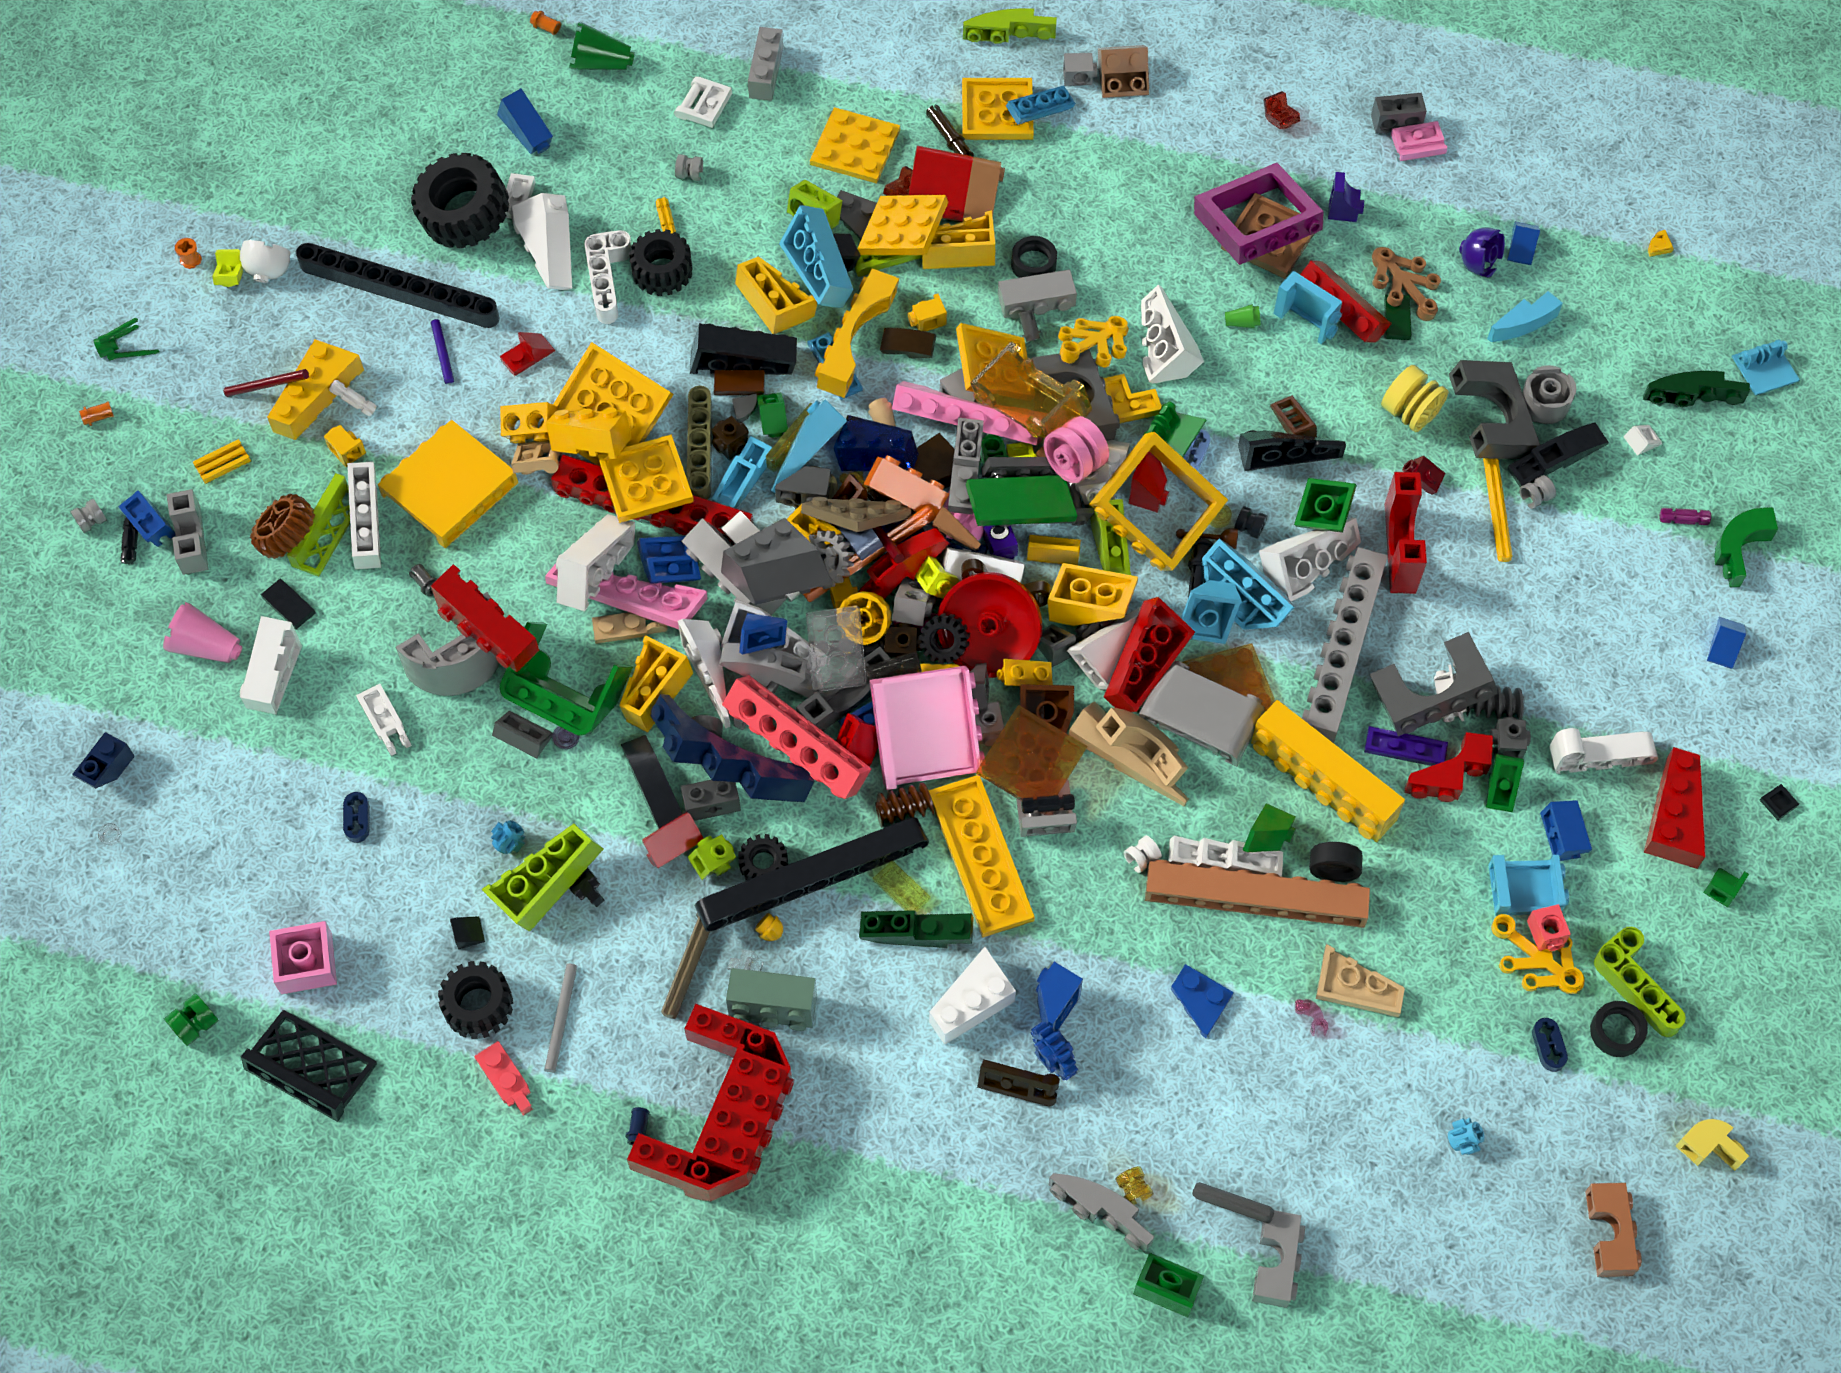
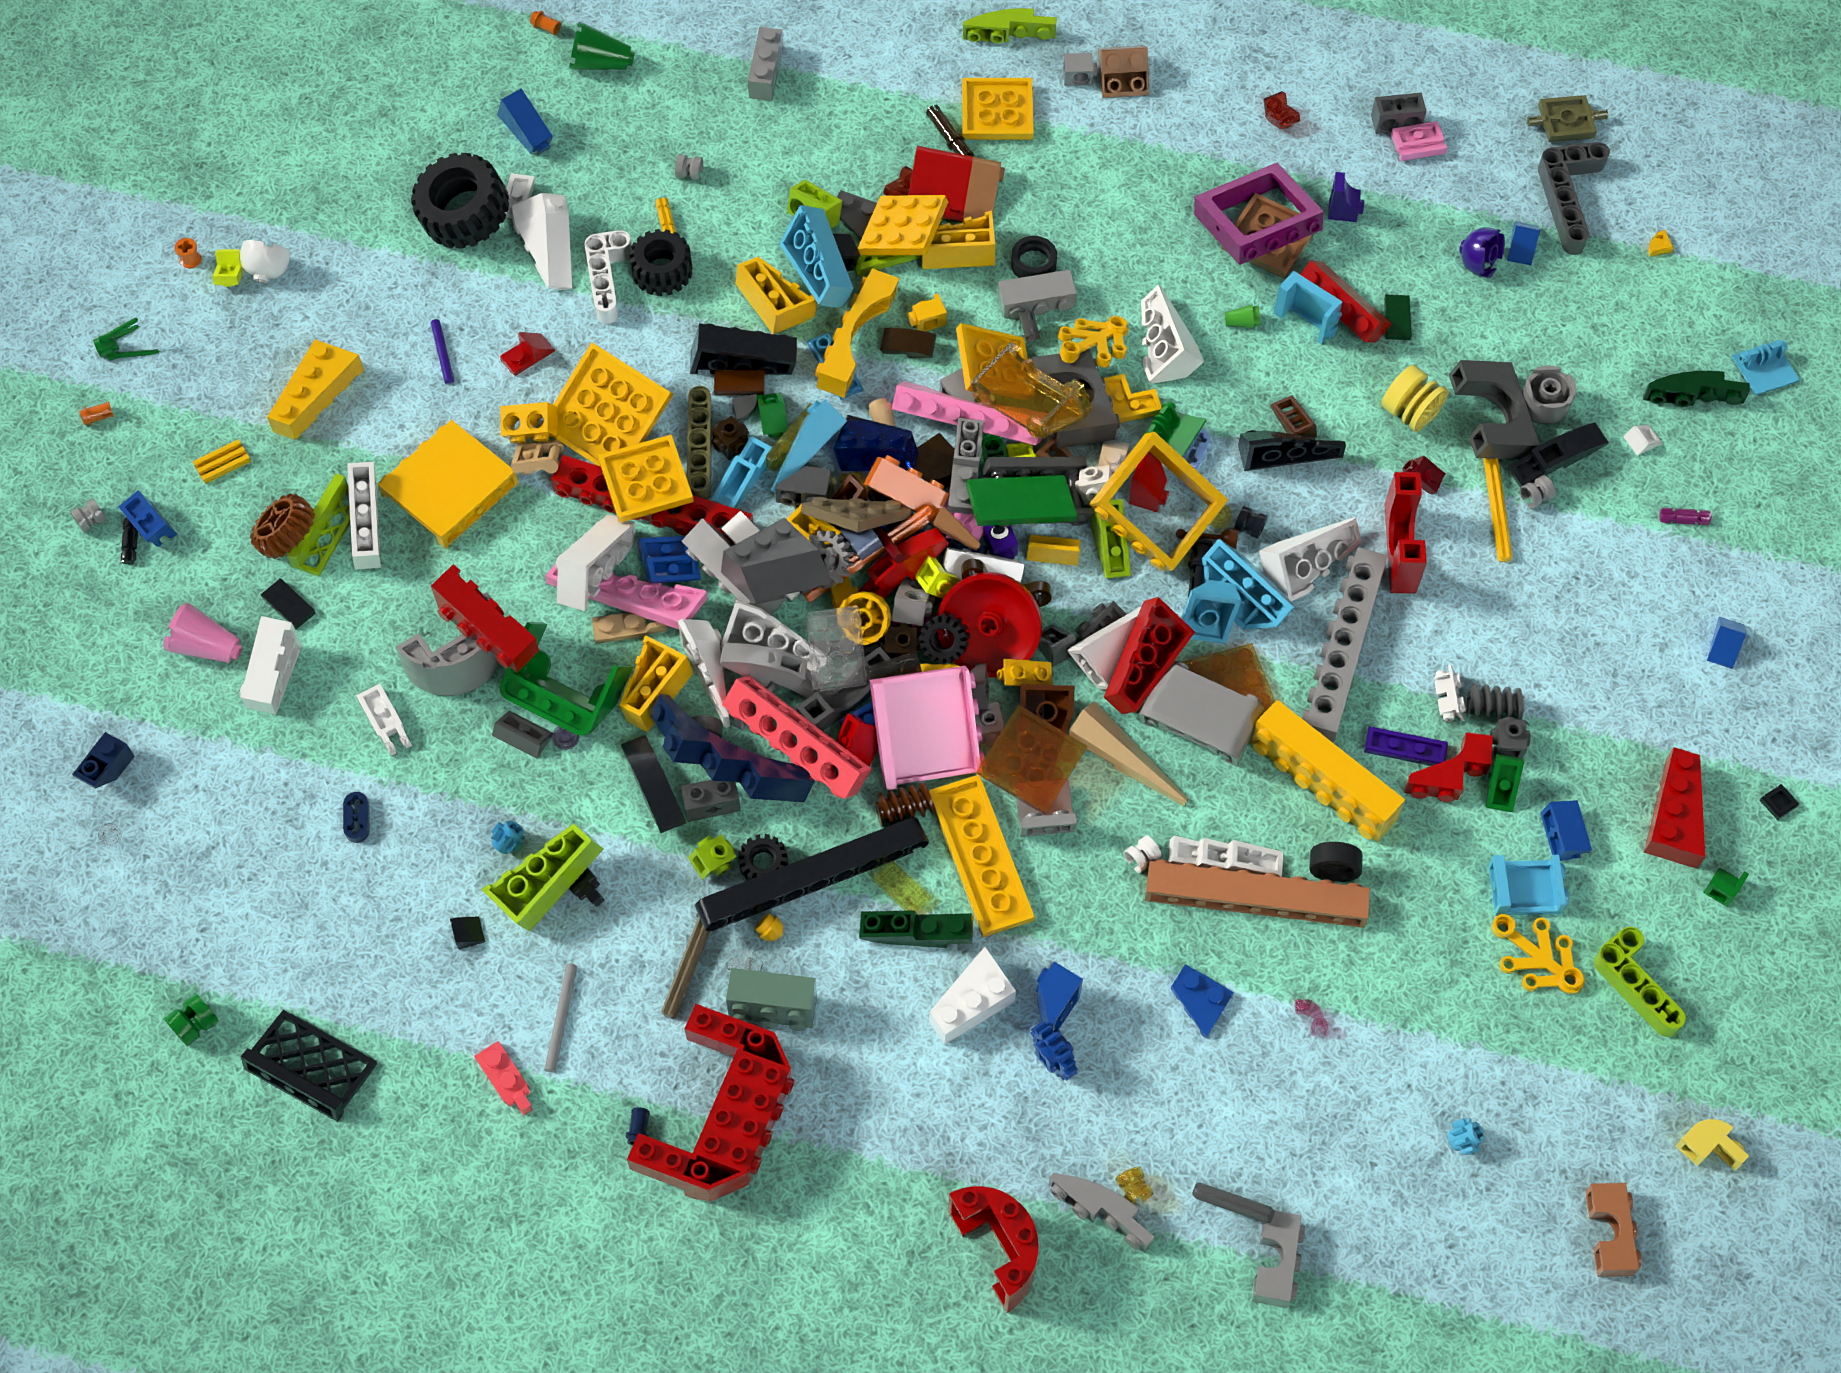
light grey arch [167,489,209,575] -> none
dark red bar [223,369,309,397] -> none
bright pink brick [269,921,337,994] -> none
black beam [296,243,500,328] -> none
yellow brick [324,425,366,467] -> none
white axle [329,380,377,416] -> none
dark grey pin [409,564,437,596] -> none
black tyre [438,961,513,1039] -> none
yellow wedge [546,408,631,459] -> none
panel [642,812,704,868] -> none
white plate [674,77,732,128] -> none
blue slope [739,613,787,655] -> none
yellow plate [810,107,900,184] -> none
dark brown plate [977,1059,1060,1106] -> none
dark azure tile [1006,85,1076,125] -> none
black axle [1021,794,1075,814] -> none
bright pink wheel [1044,416,1109,483] -> none
yellow slope [1048,563,1138,626] -> none
tan arch [1096,708,1188,787] -> none
green slope [1133,1253,1204,1318] -> none
green slope [1243,803,1296,853] -> none
green slope [1294,478,1357,533] -> none
tan wing [1316,944,1405,1017] -> none
dark grey arch [1370,632,1498,736] -> none
medium nougat plant [1372,247,1441,321] -> none
medium azure slope [1487,291,1563,342] -> none
coral brick [1527,904,1571,951] -> none
dark blue beam [1532,1018,1568,1072] -> none
white beam [1549,728,1658,774] -> none
black tyre [1590,1001,1648,1057] -> none
green arch [1714,507,1778,588] -> none
none -> red cylinder [948,1186,1039,1313]
none -> olive plate [1527,95,1608,142]
none -> dark grey beam [1538,142,1610,255]

